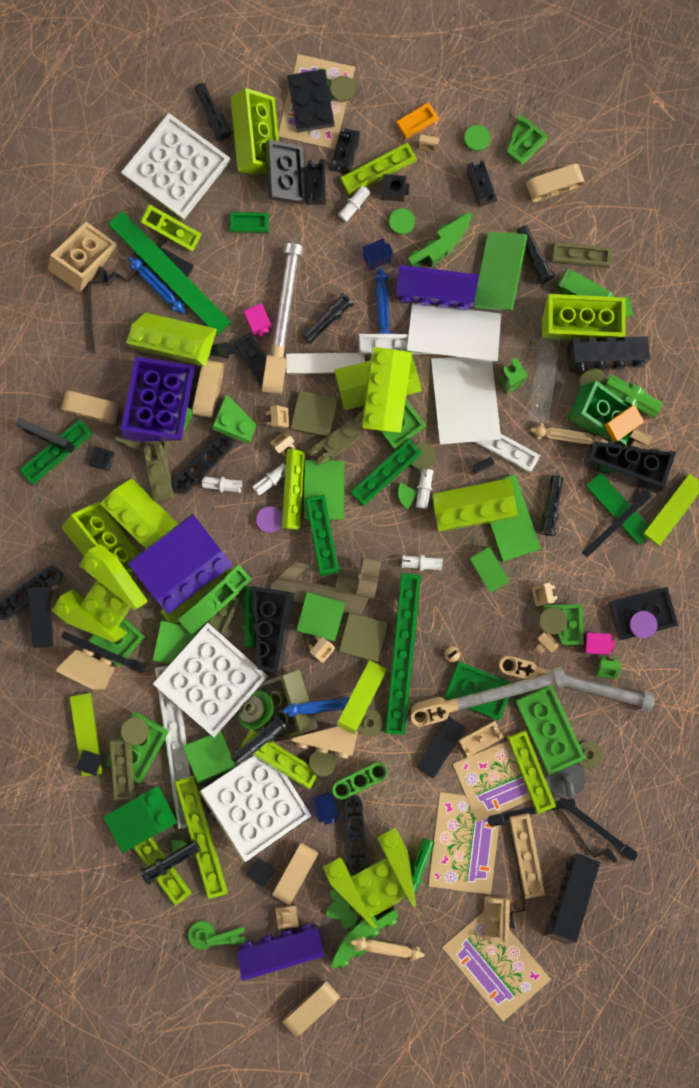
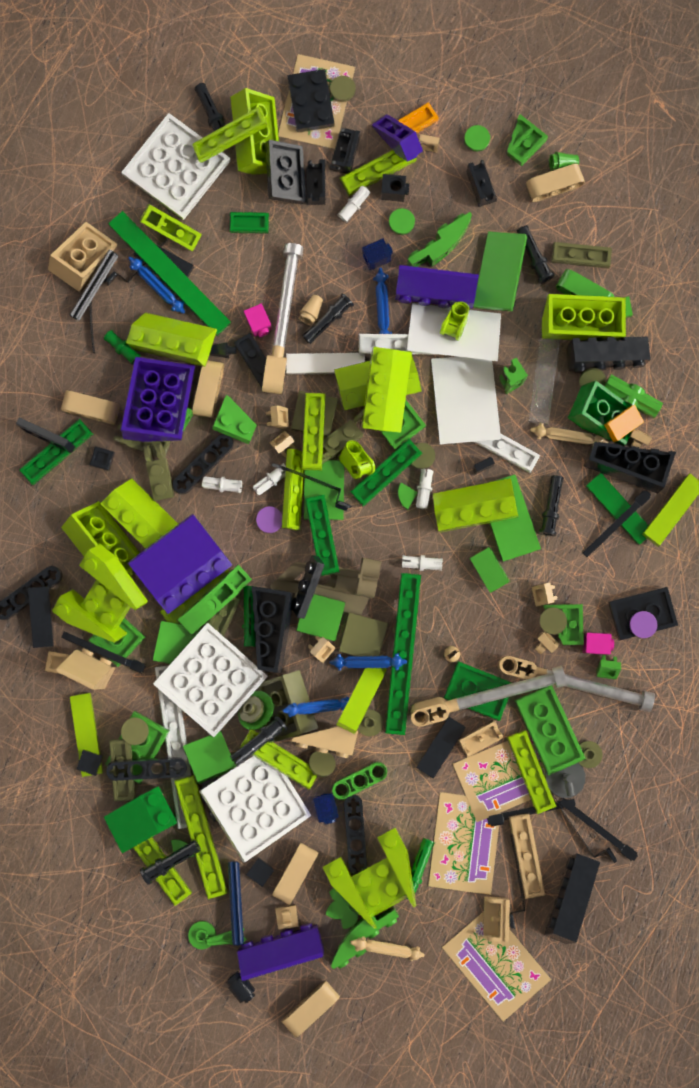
none -> tan tile [45,651,70,674]
none -> axle [70,250,118,321]
none -> green pin [104,330,141,365]
none -> black beam [106,757,187,781]
none -> lime tile [192,107,268,163]
none -> black brick [226,971,256,1003]
none -> dark blue axle [228,861,244,945]
none -> piece [271,463,352,511]
none -> black plate [292,555,325,619]
none -> tan cone [299,295,323,325]
none -> lime tile [302,393,326,471]
none -> blue wheel [329,654,407,670]
none -> lime piece [339,440,375,479]
none -> dark purple slope [372,114,423,162]
none -> lime piece [440,301,469,341]
none -> bright green cone [549,152,579,170]

